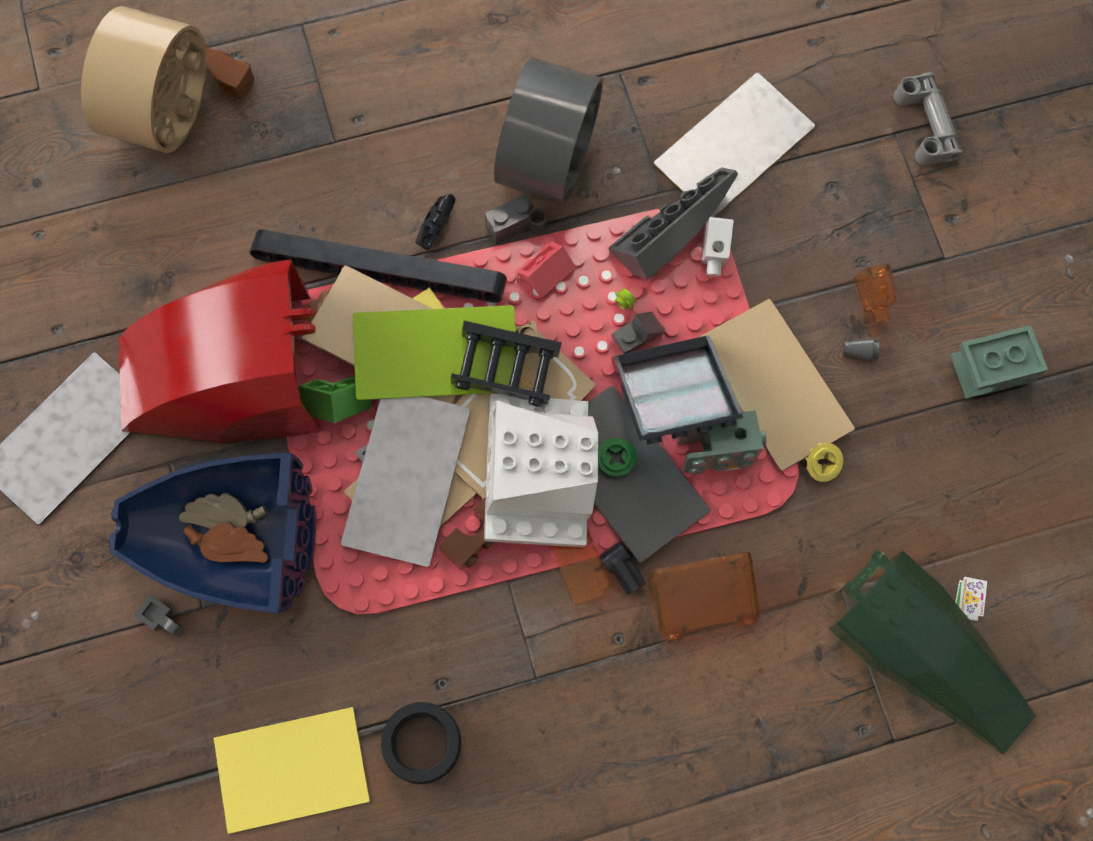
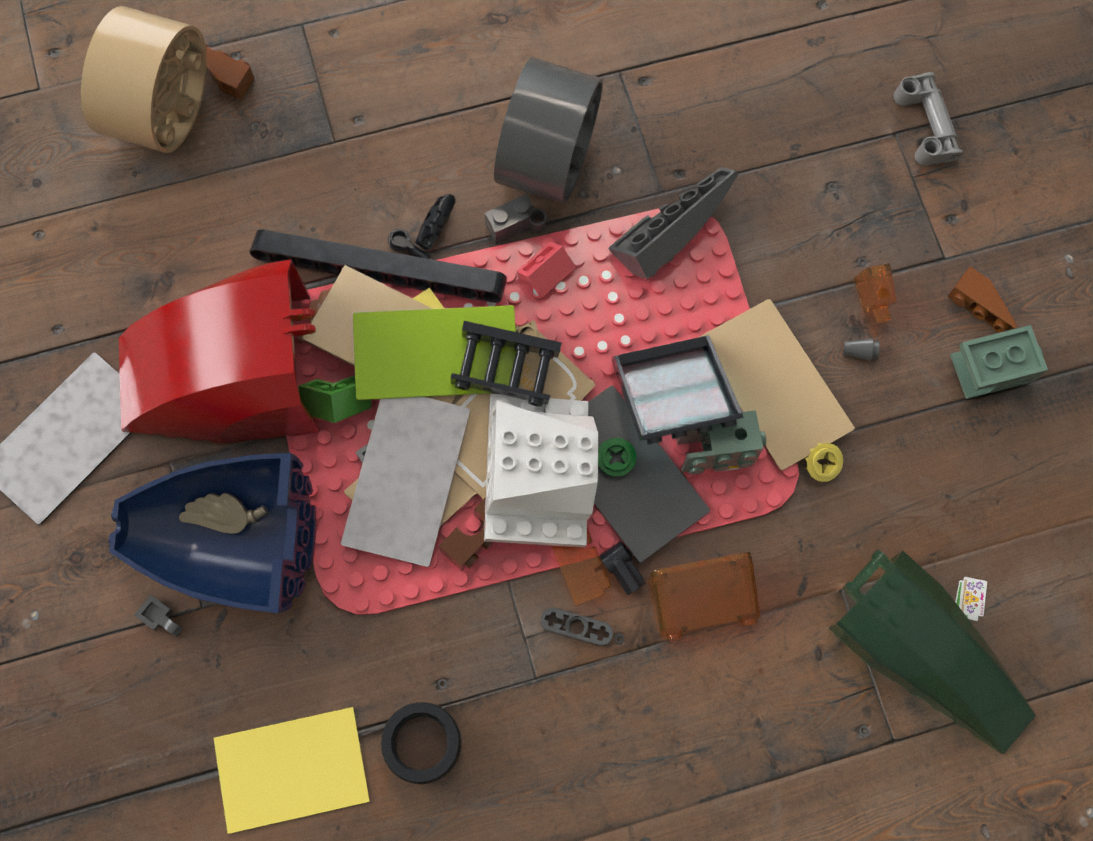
dark orange animal [183,522,269,563] -> none
dark grey slope [611,312,665,354] -> none
lime plate [615,288,637,310] -> none
flat silver piece [654,73,815,217] -> none
white torso [701,217,734,277] -> none
none -> black plate [388,229,431,259]
none -> dark grey beam [541,608,613,646]
none -> dark orange slope [948,267,1017,333]

